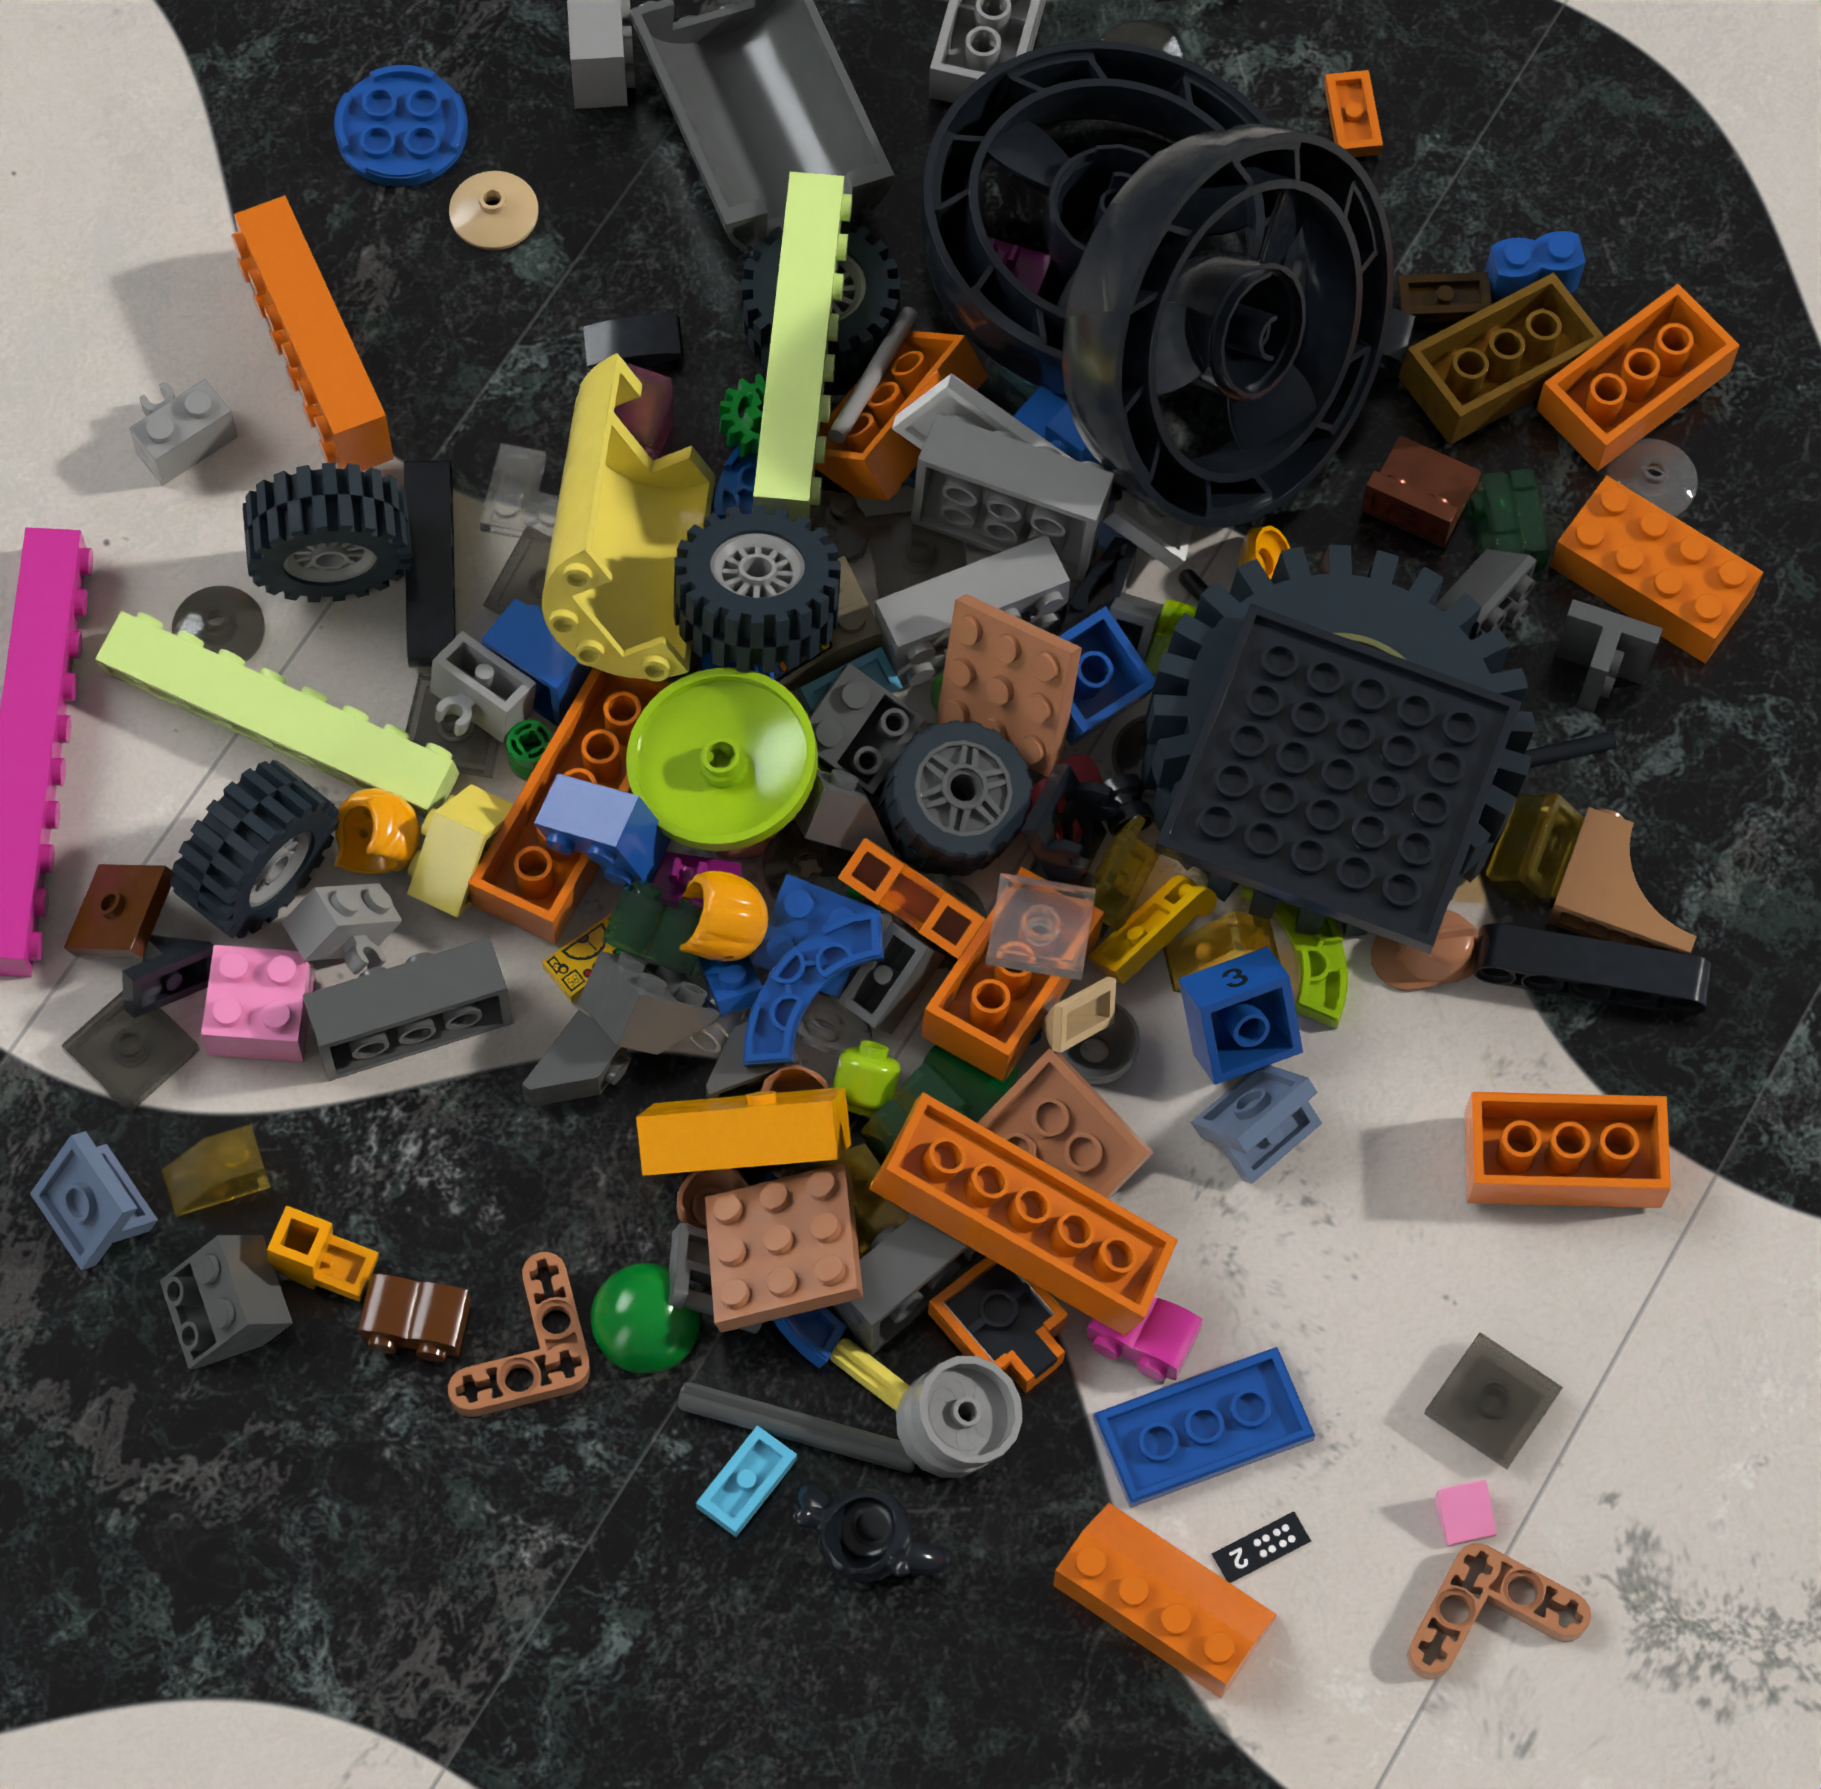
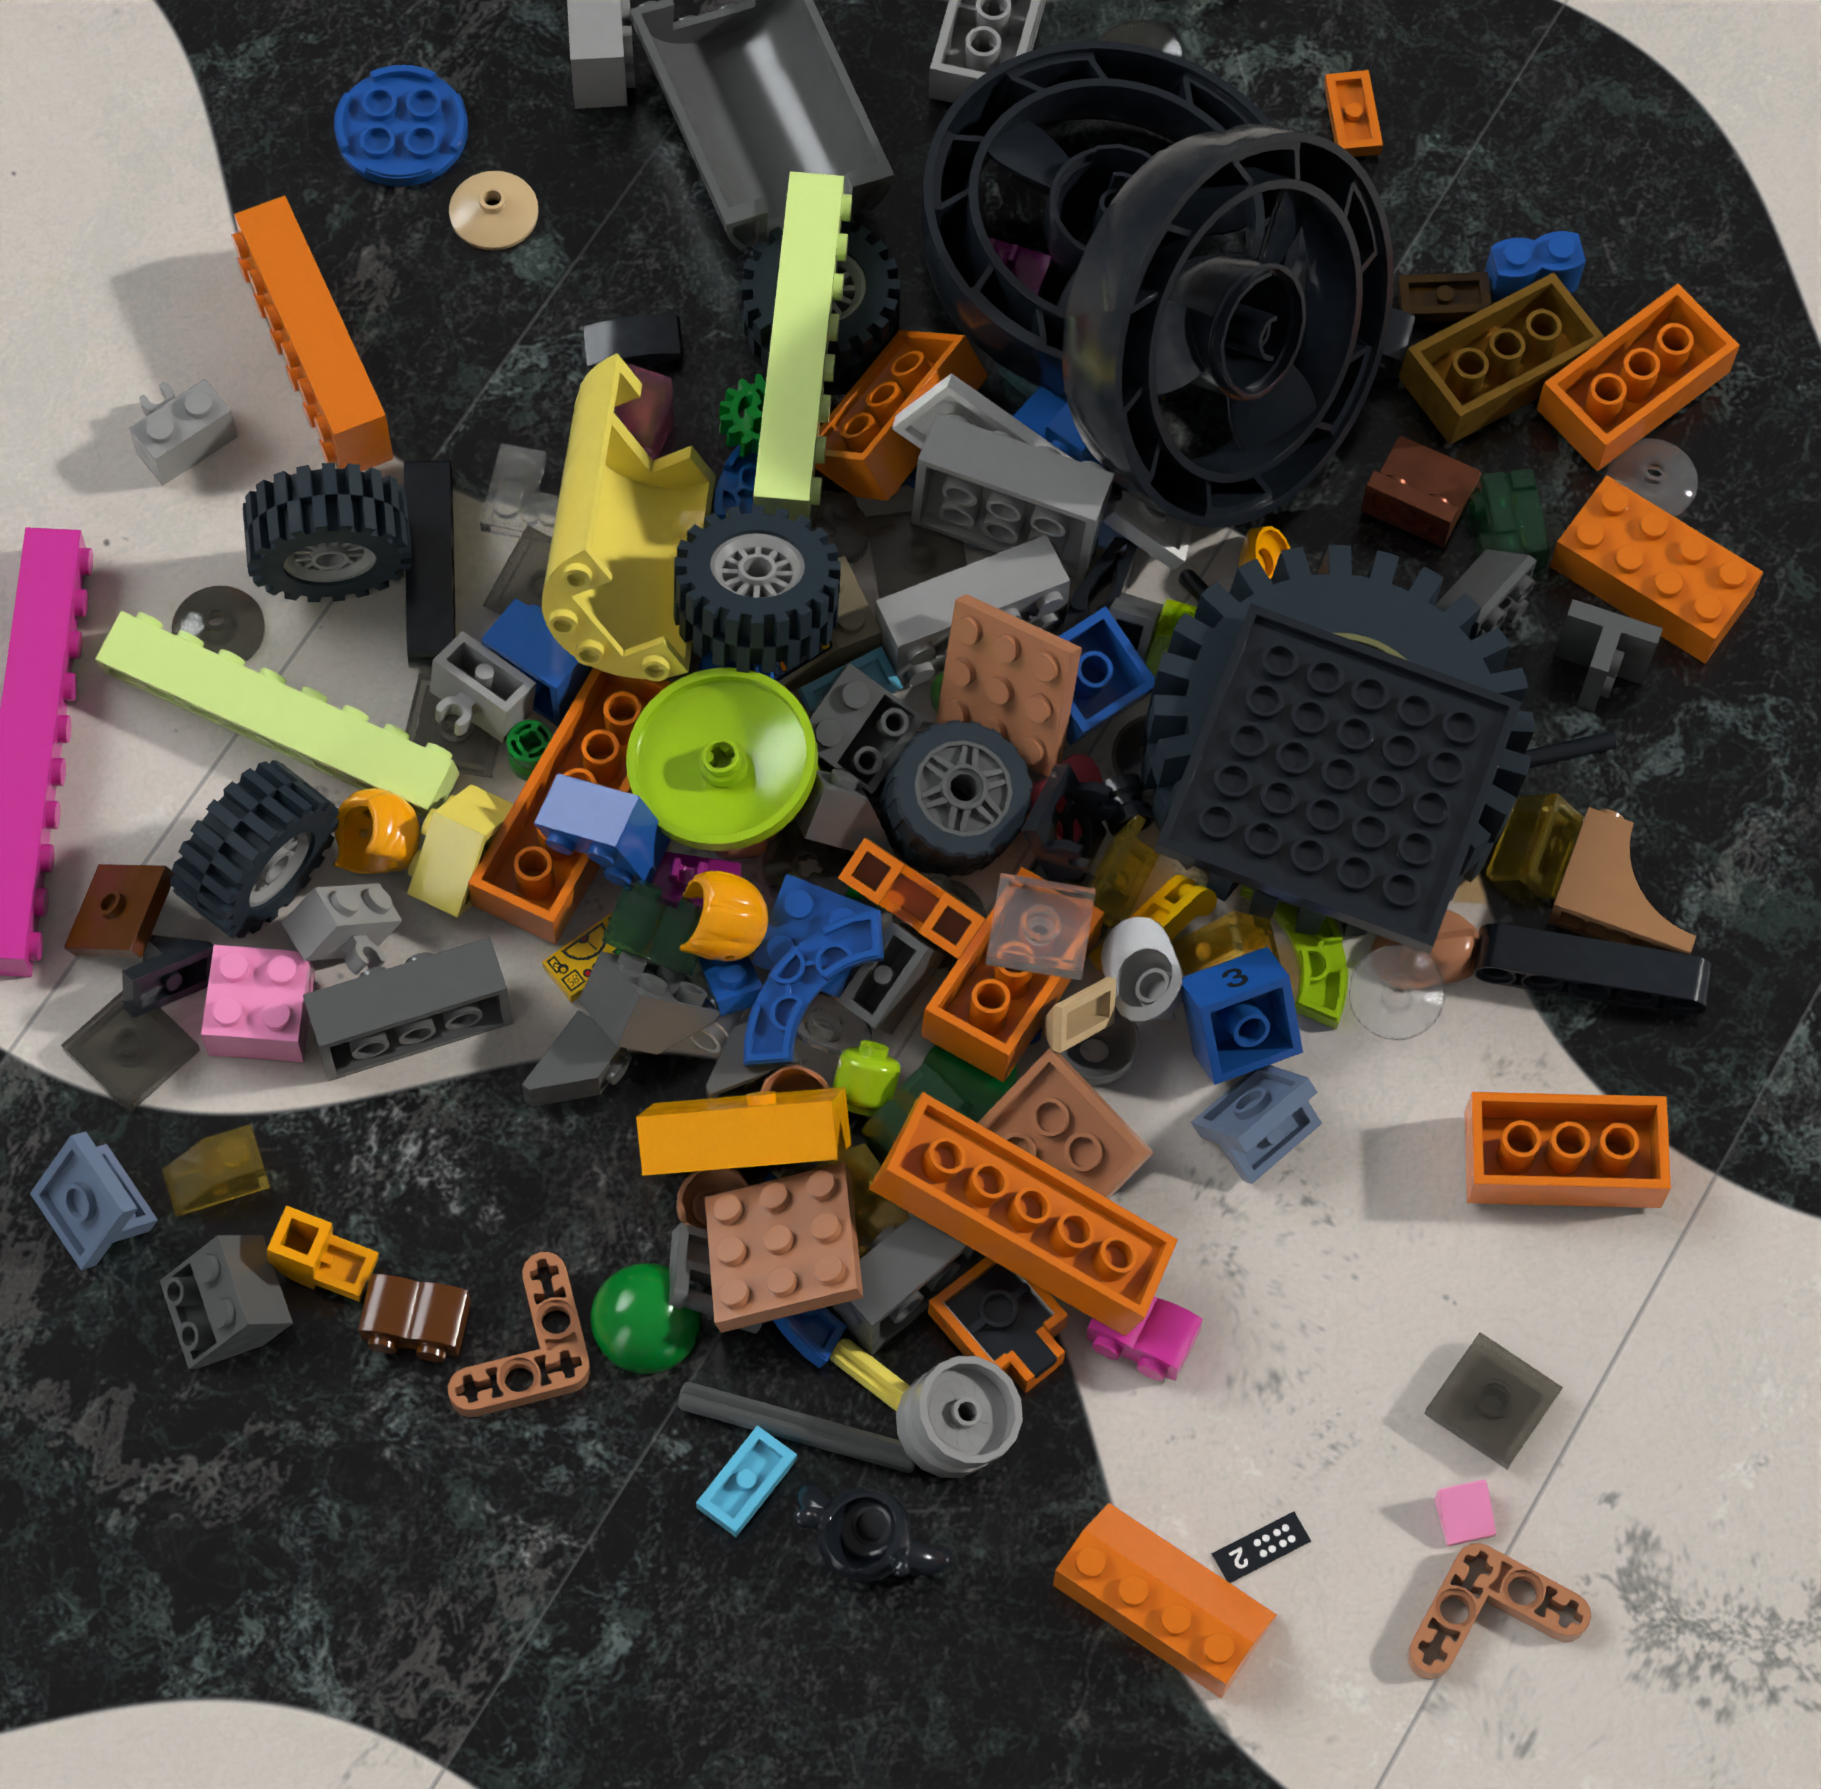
light grey bar [828,306,918,443] -> none
blue tile [1093,1347,1315,1508] -> none
none -> light grey piece [1100,916,1184,1022]
none -> clear dish [1349,945,1445,1040]

